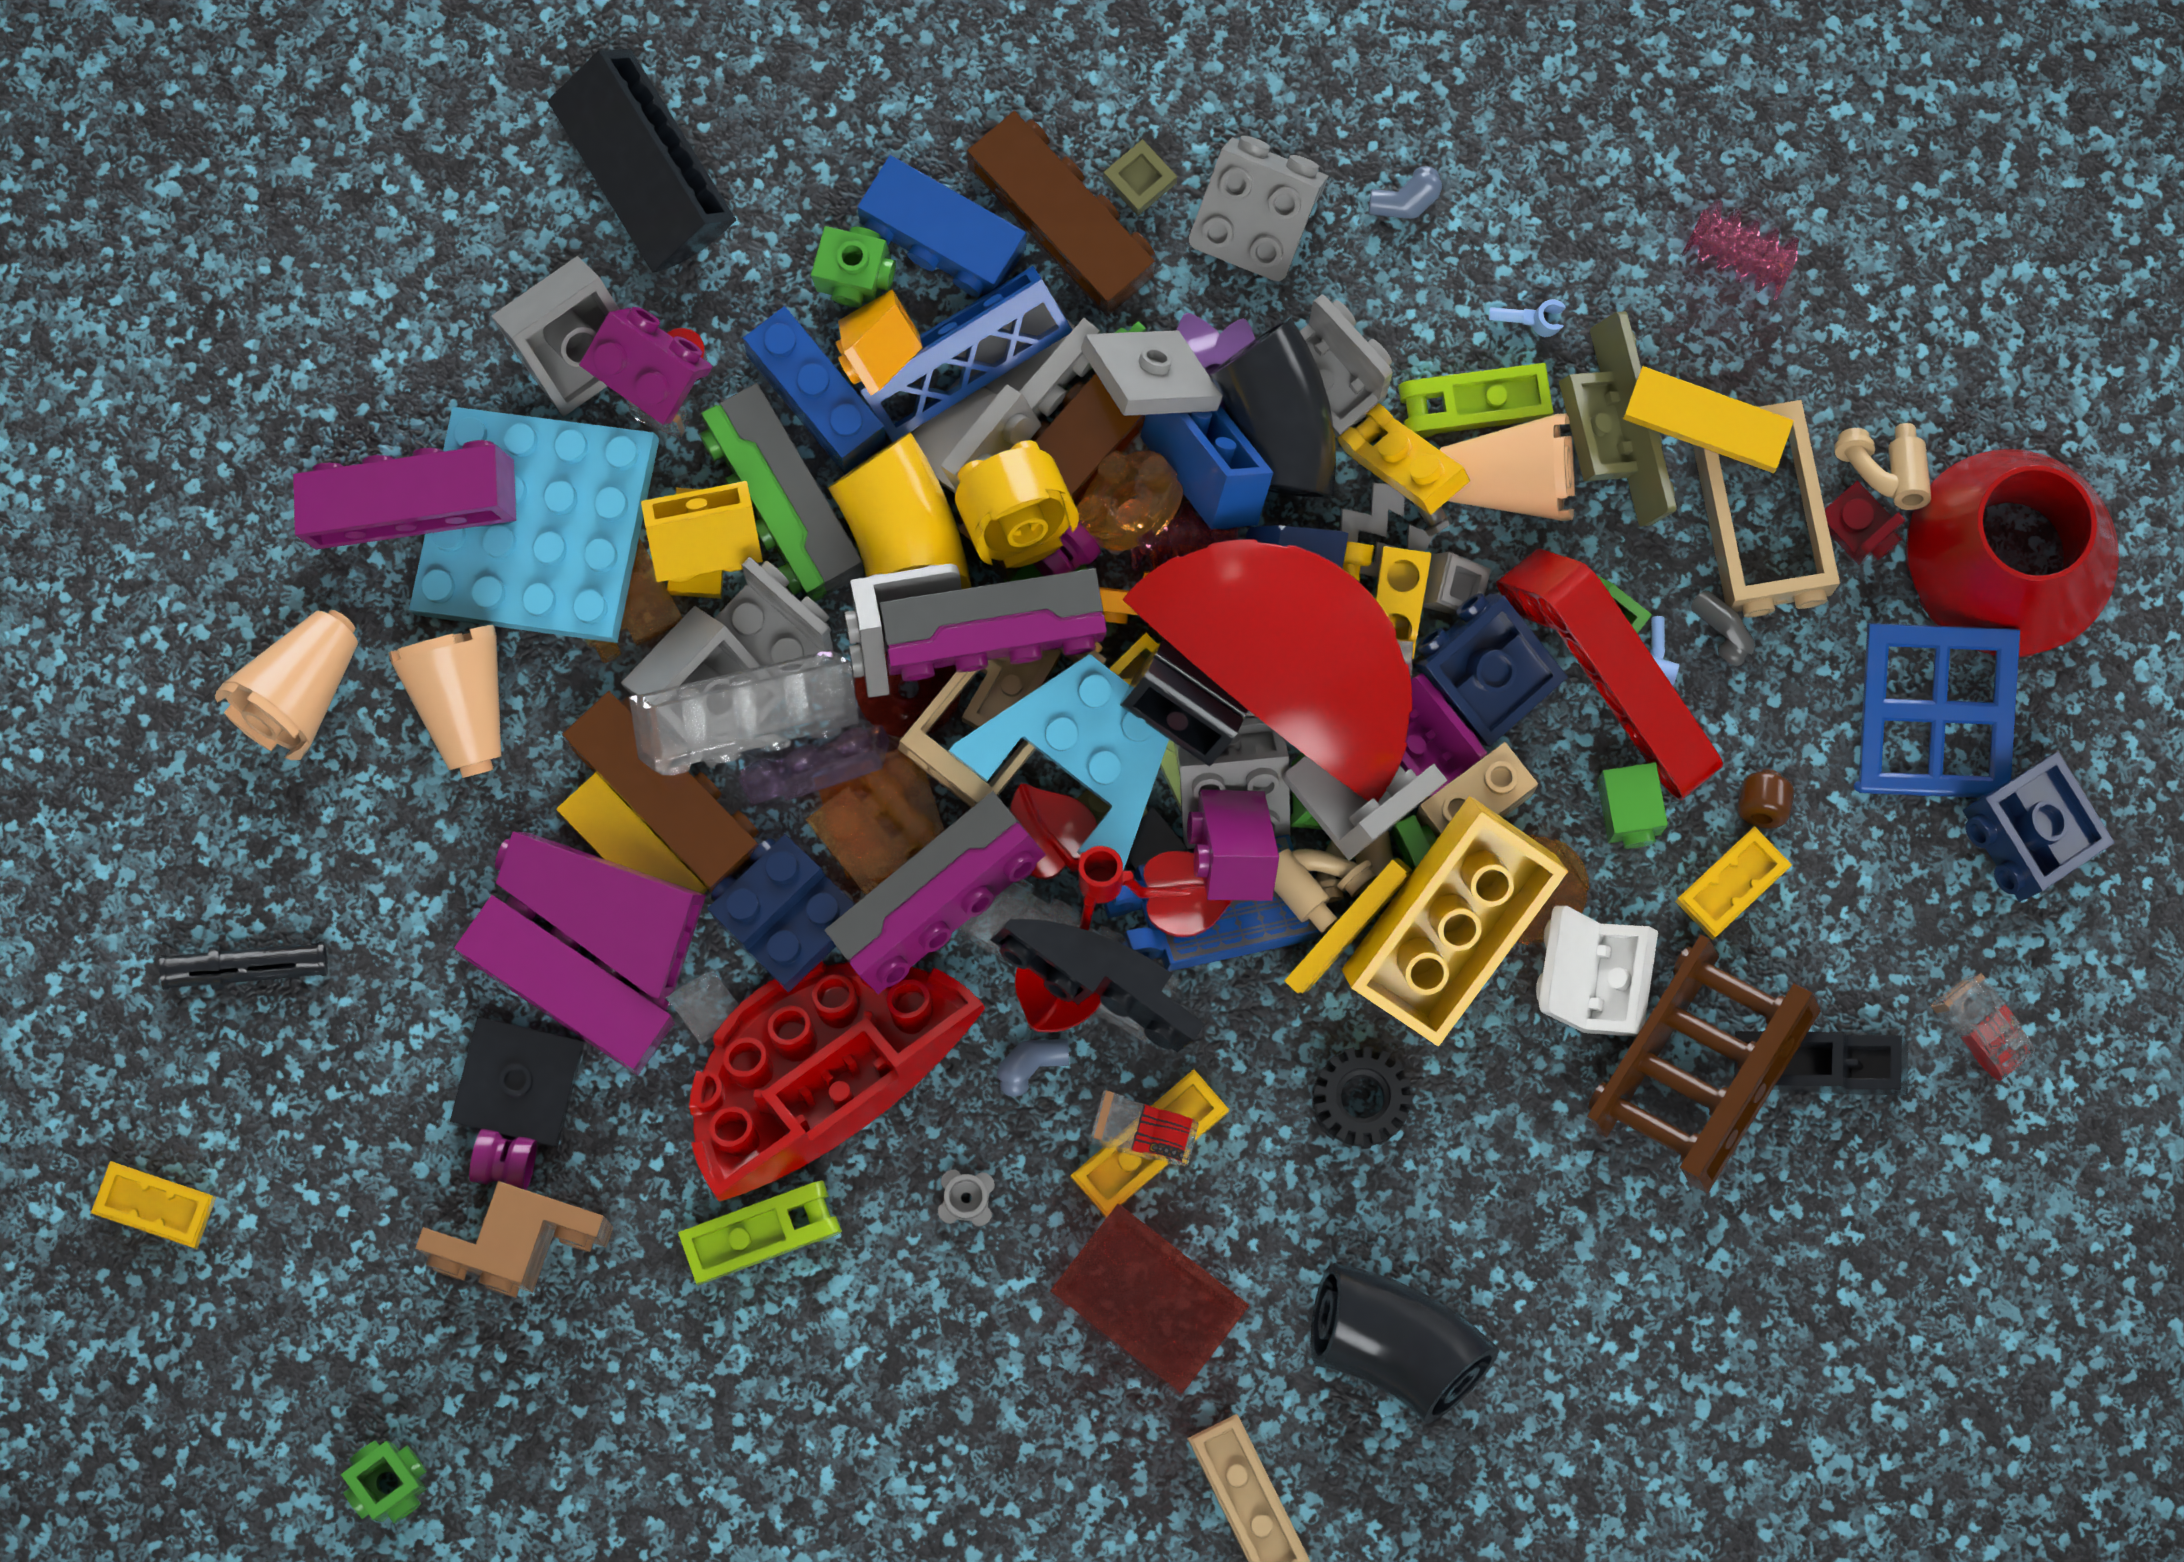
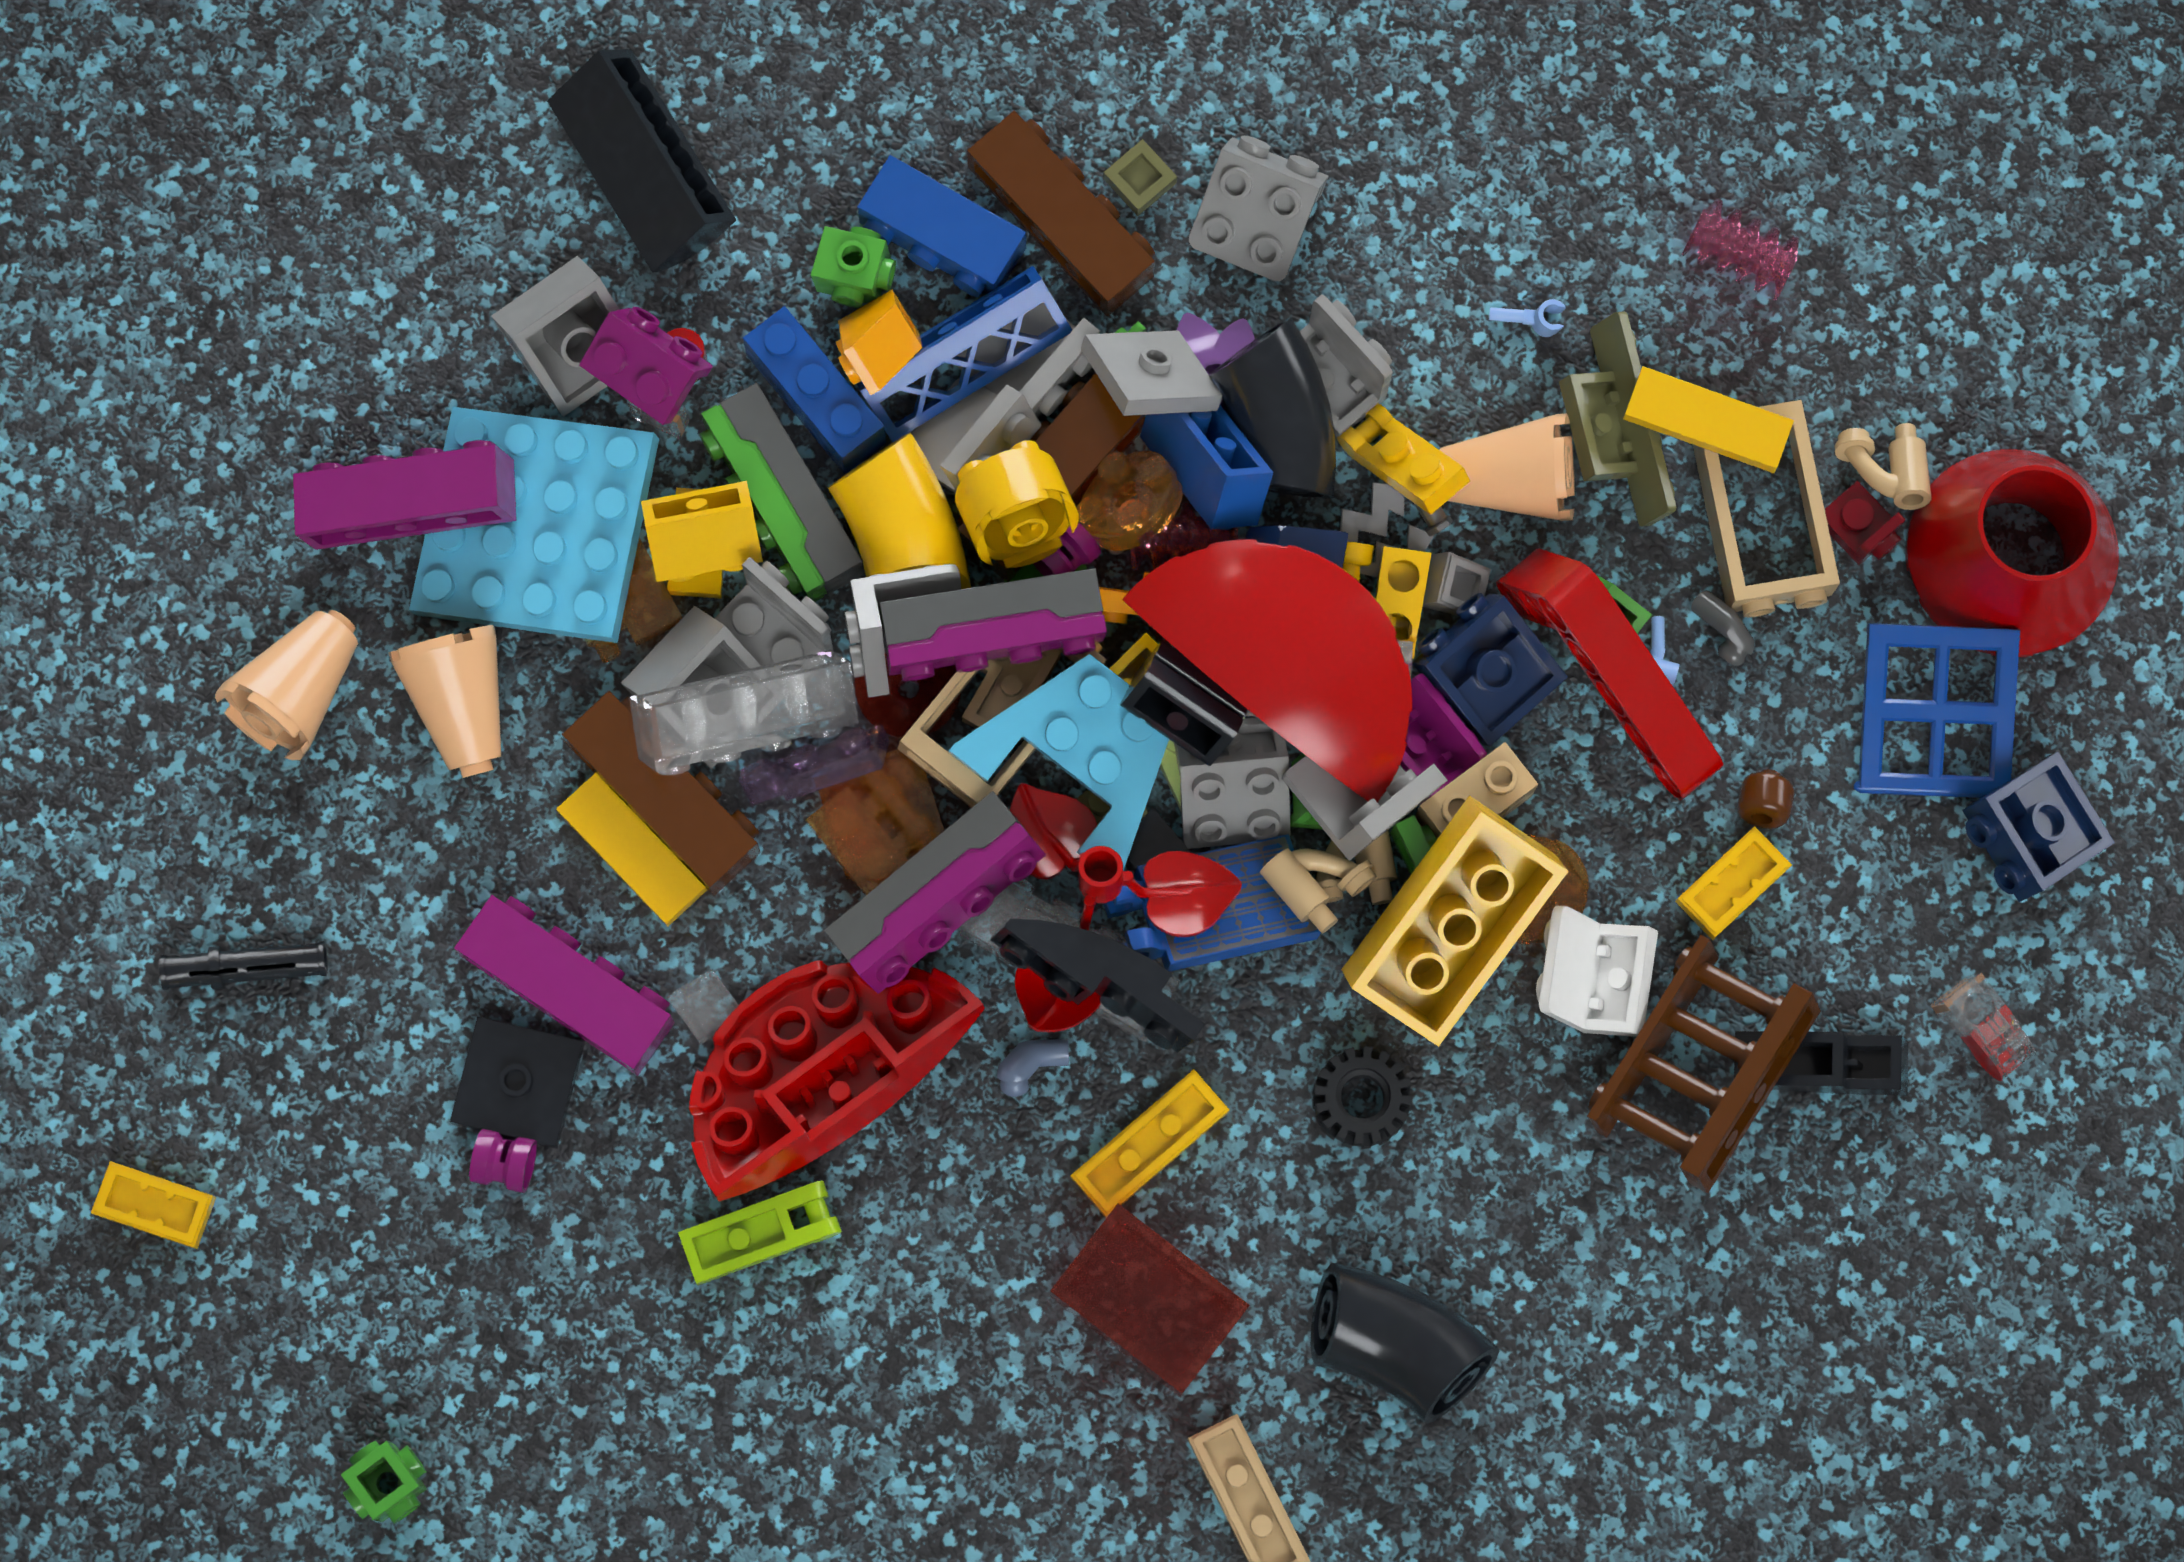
medium nougat bracket [416,1181,614,1298] -> none
magenta slope [495,832,706,998] -> none
dark blue plate [707,834,855,993] -> none
light grey plate [938,1170,995,1227] -> none
leg [1089,1090,1199,1166] -> none
magenta brick [1187,790,1279,901] -> none
yellow tile [1284,858,1413,994] -> none
sand blue arm [1369,166,1442,219] -> none
lime plate [1398,363,1554,438] -> none
bright green brick [1597,762,1668,849] -> none

